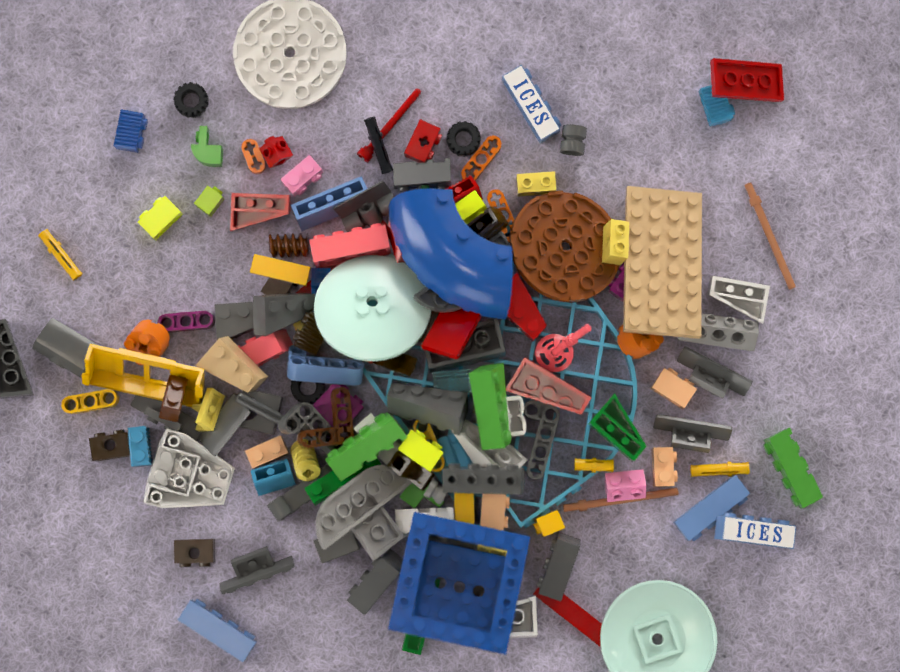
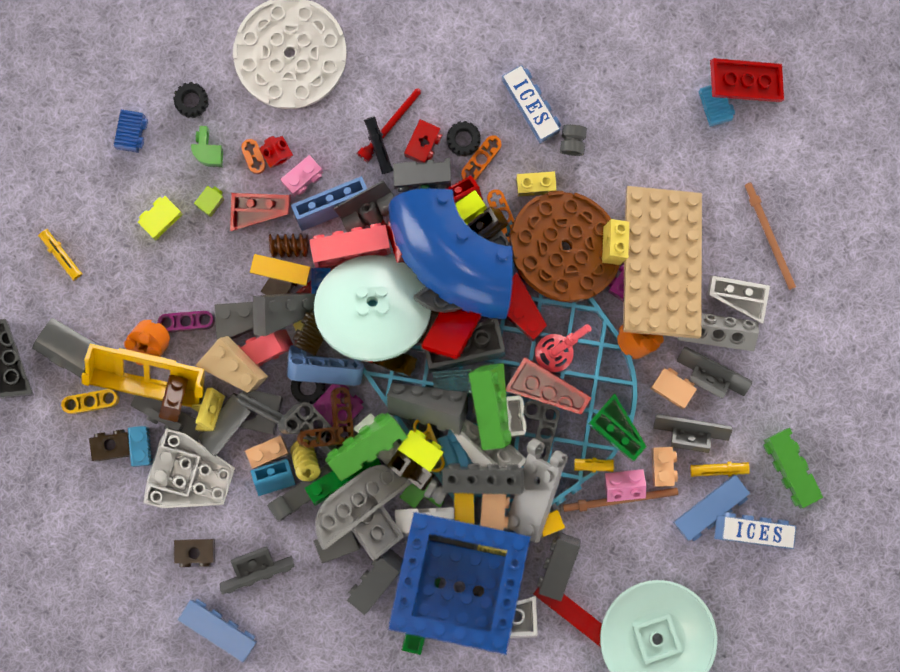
none -> light grey hinge [508,438,568,543]

